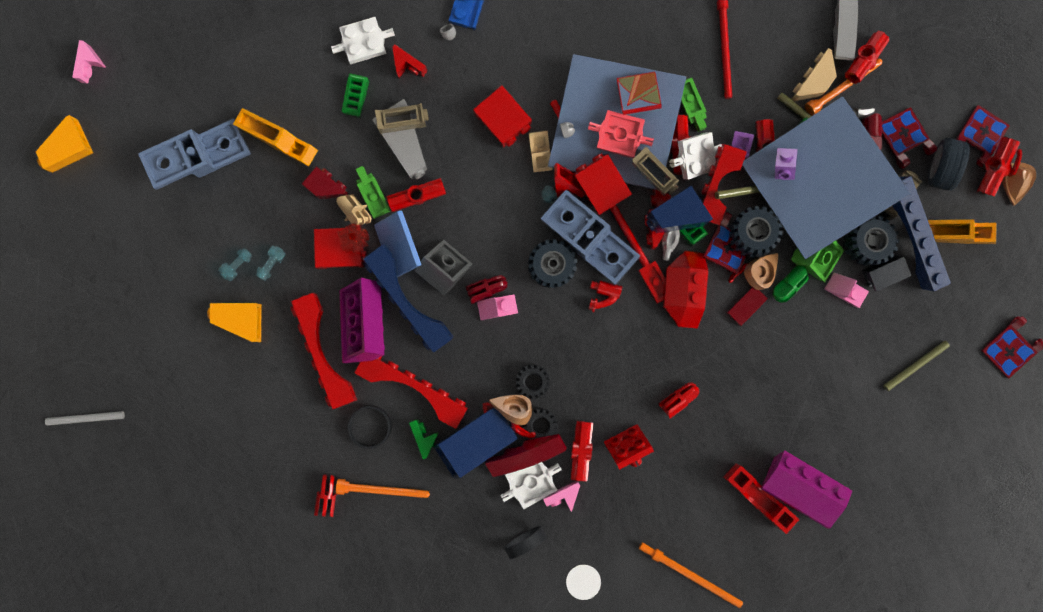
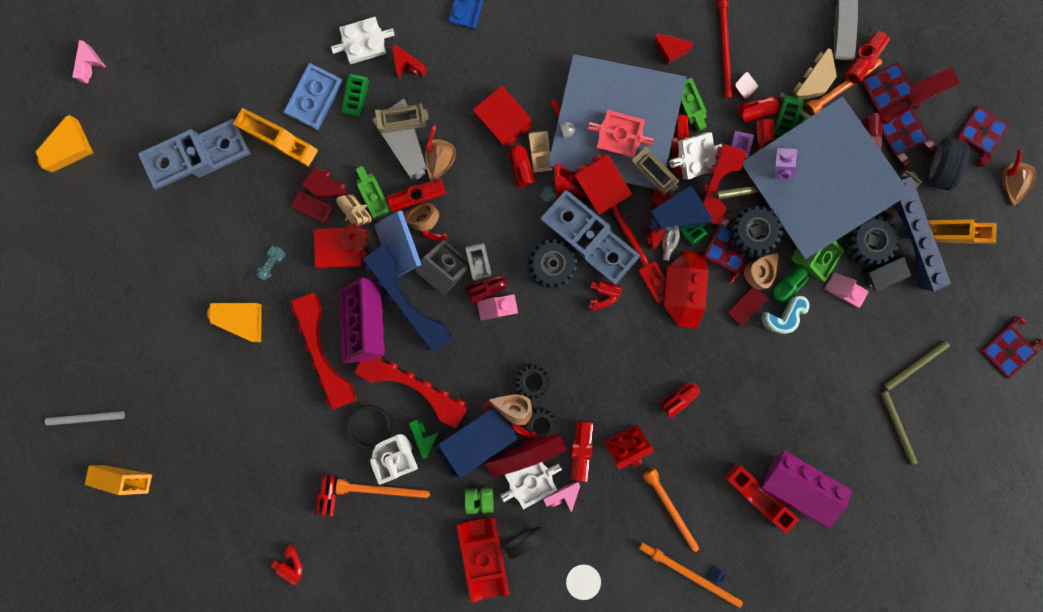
clear light blue bar [218,248,253,281] -> none
light grey hinge [440,24,456,41] -> none
tile [617,72,662,115] -> none
bar [853,107,875,120] -> none
red piece [977,137,1020,197] -> none
none -> light orange slope [85,465,152,495]
none -> red plant [271,544,303,587]
none -> medium blue tile [283,63,344,131]
none -> dark red tile [291,190,334,224]
none -> white brick [370,434,418,485]
none -> medium nougat piece [403,203,447,241]
none -> medium nougat piece [425,125,456,181]
none -> red piece [457,517,510,603]
none -> light grey slope [465,243,492,281]
none -> bright green wheel [465,487,494,514]
none -> red arm [509,145,535,188]
none -> orange piece [642,468,699,552]
none -> red slope [654,33,694,65]
none -> dark blue piece [706,565,728,584]
none -> slope [732,72,758,101]
none -> red arm [736,96,780,122]
none -> light aqua animal [761,296,809,334]
none -> green slope [774,95,804,136]
none -> dark red flag [862,61,921,124]
none -> olive bar [880,391,918,465]
none -> dark red slope [887,66,960,116]

